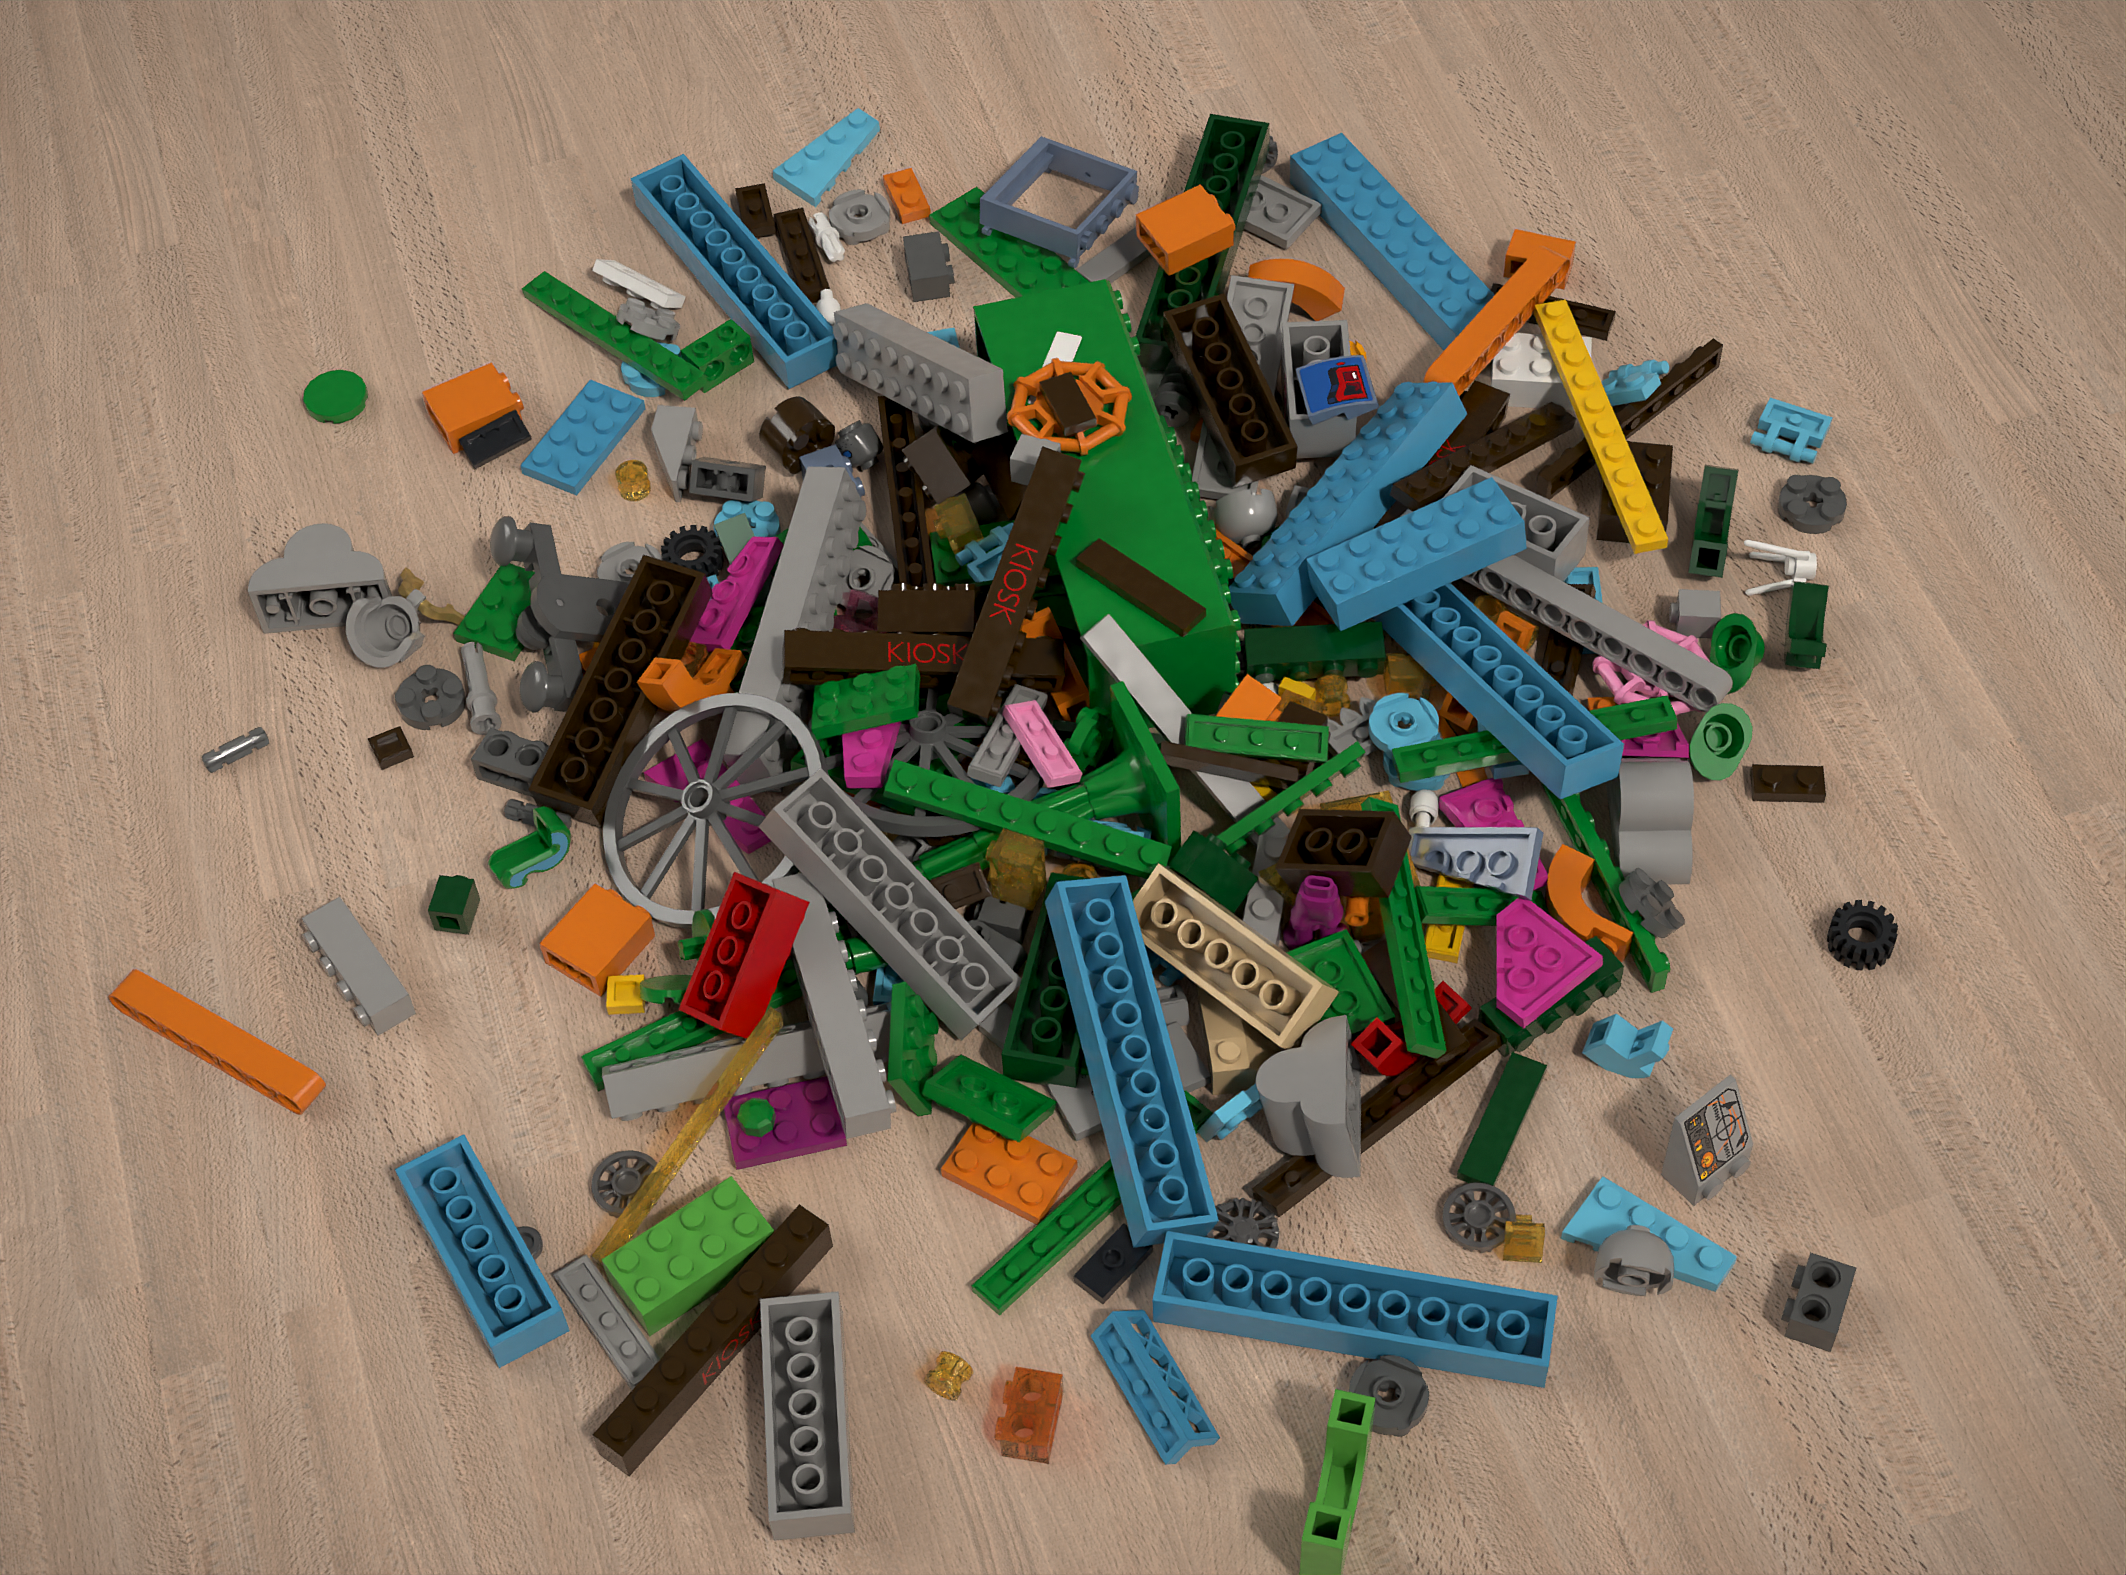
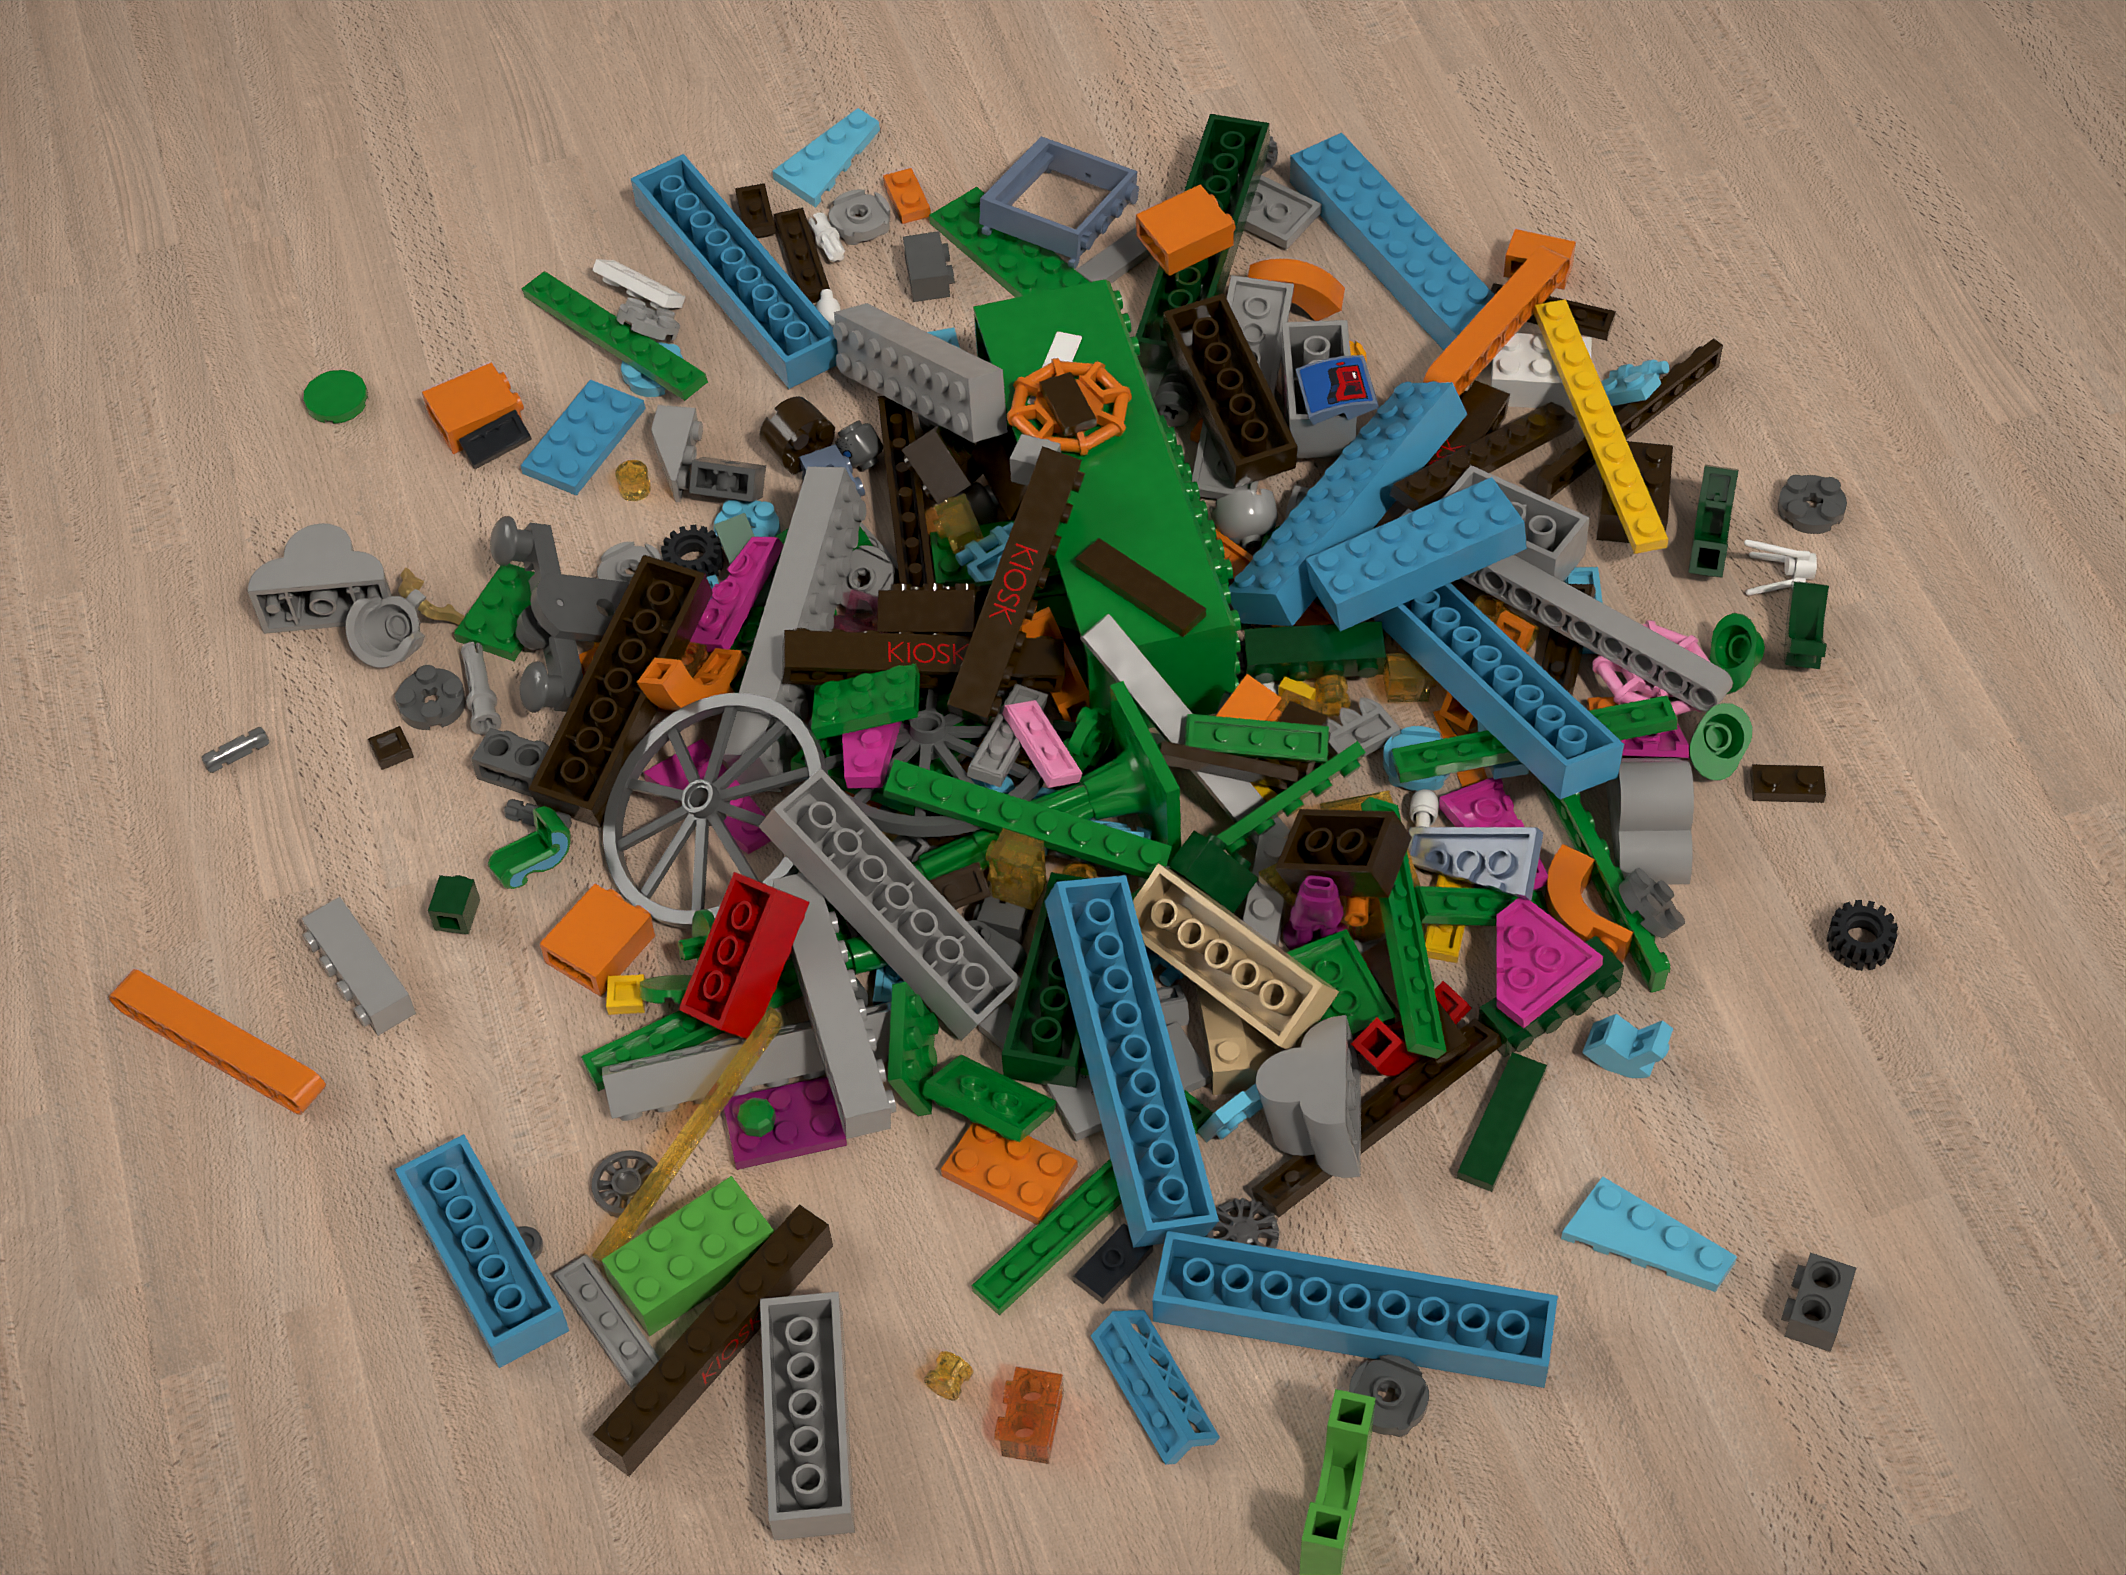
green brick [680,319,754,393] -> none
medium azure plate [1368,693,1439,759] -> none
flat silver wheel [1443,1183,1516,1253] -> none
clear yellow tile [1502,1214,1545,1263] -> none
light grey cylinder [1594,1225,1674,1296] -> none
light grey slope [1661,1075,1753,1206] -> none
light grey brick [1669,589,1721,639] -> none
medium azure plate [1750,398,1833,464] -> none

